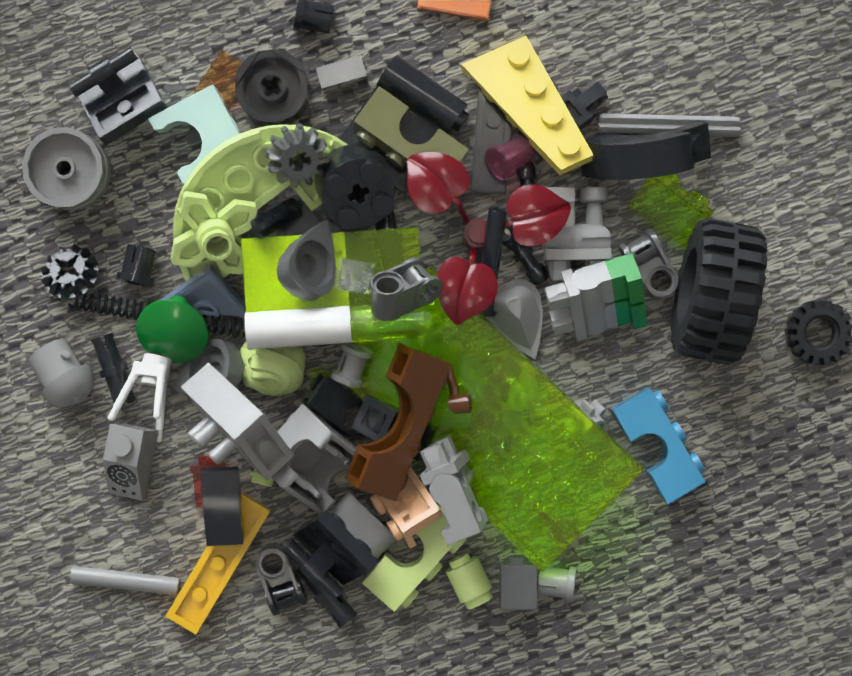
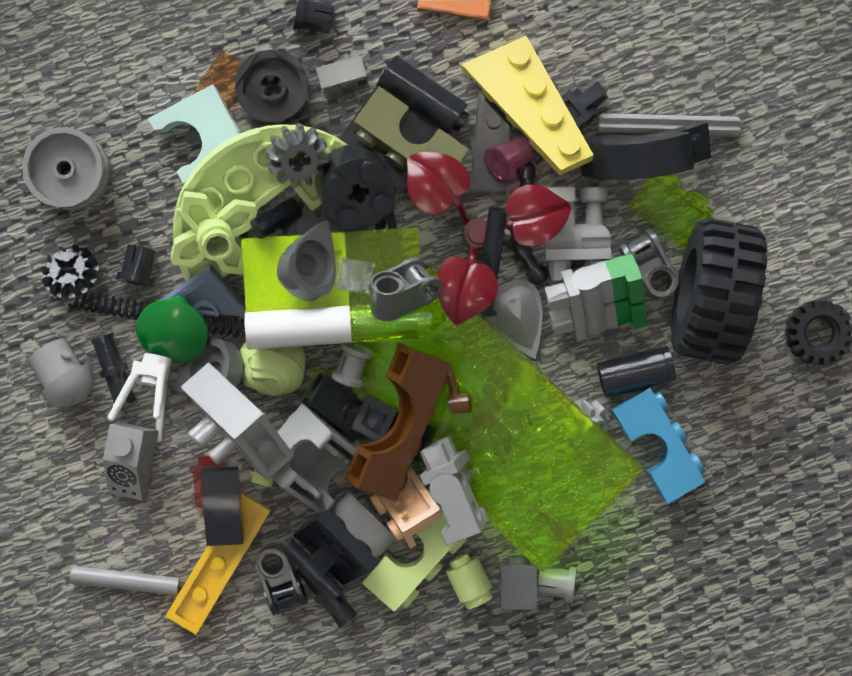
black plate [68,47,168,146] -> none
none -> black pin [597,346,676,398]

